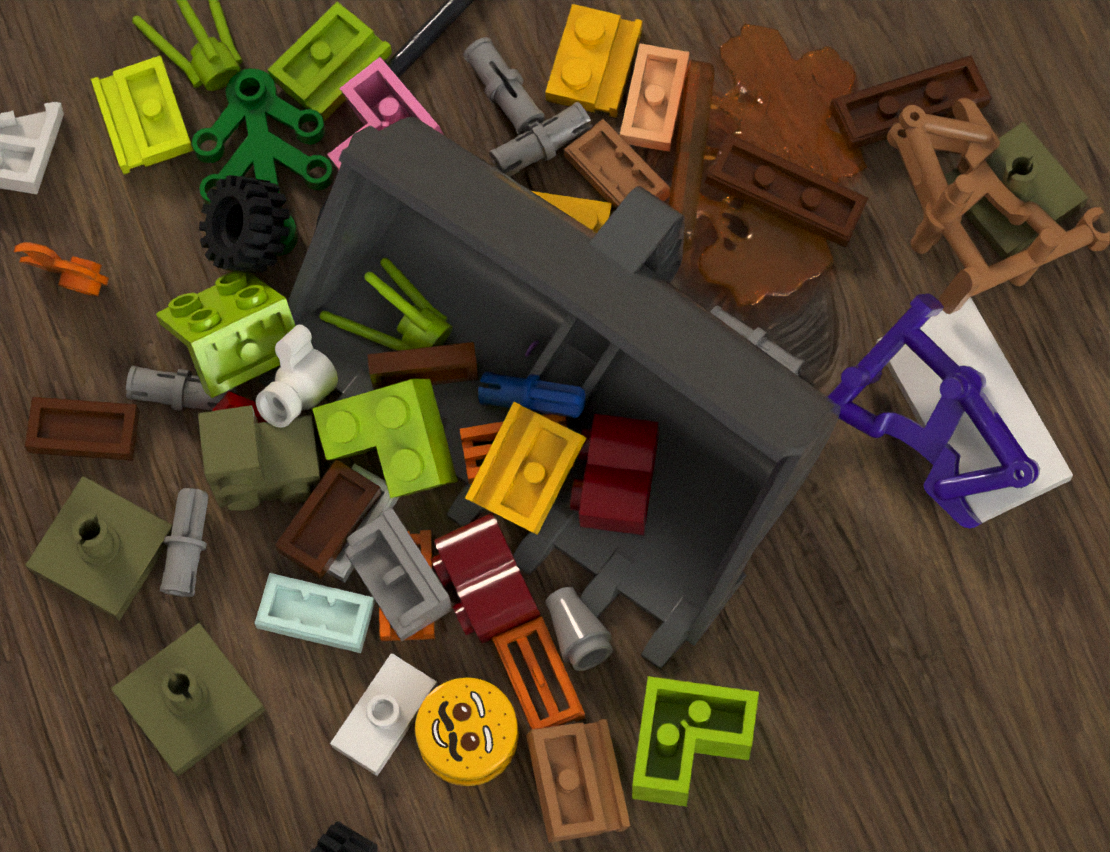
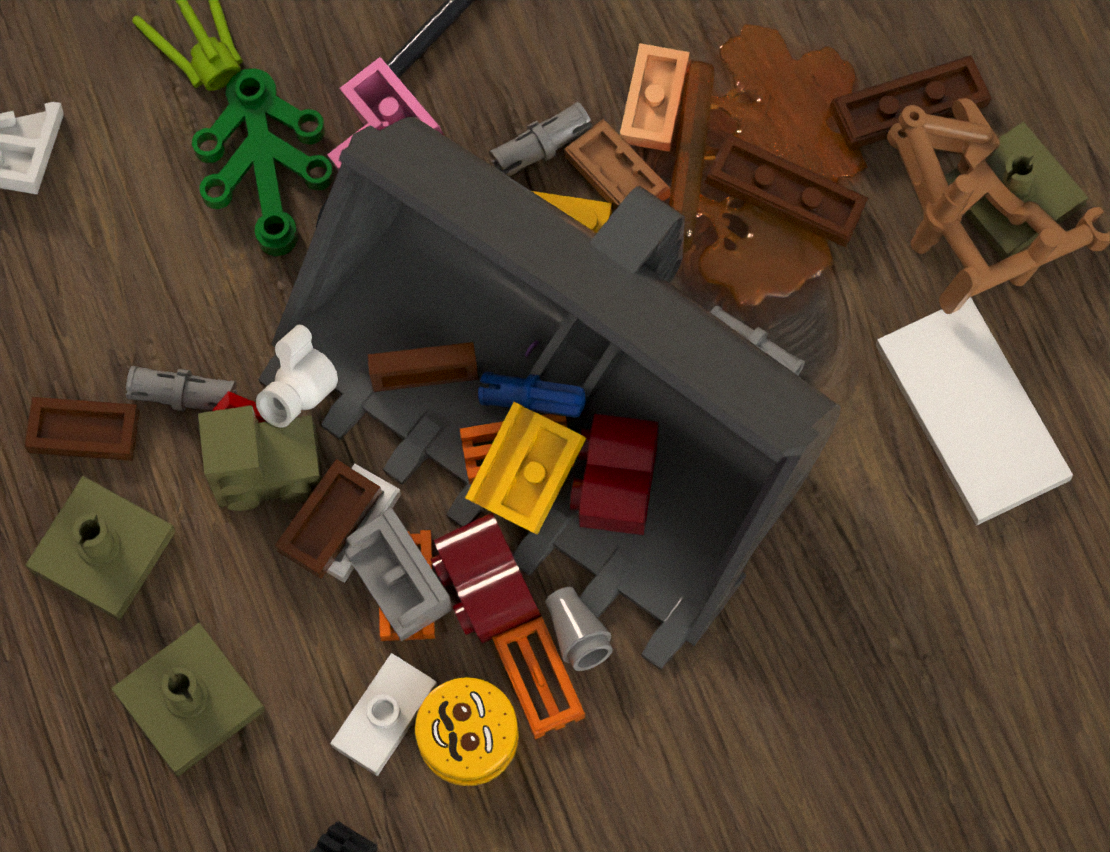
orange plate [14,242,109,297] -> none
neon yellow plate [91,55,194,174] -> none
lime bracket [156,271,296,398] -> none
light grey axle [160,488,209,597] -> none
black tyre [199,175,290,273] -> none
light aqua plate [255,573,375,653] -> none
lime plate [268,1,392,121] -> none
lime brick [312,379,458,498] -> none
lime plant [319,258,453,351] -> none
light grey pin [463,37,545,135] -> none
medium nougat plate [526,719,631,843] -> none
yellow plate [545,4,643,118] -> none
lime brick [632,676,759,807] -> none
dark purple piece [827,293,1040,529] -> none

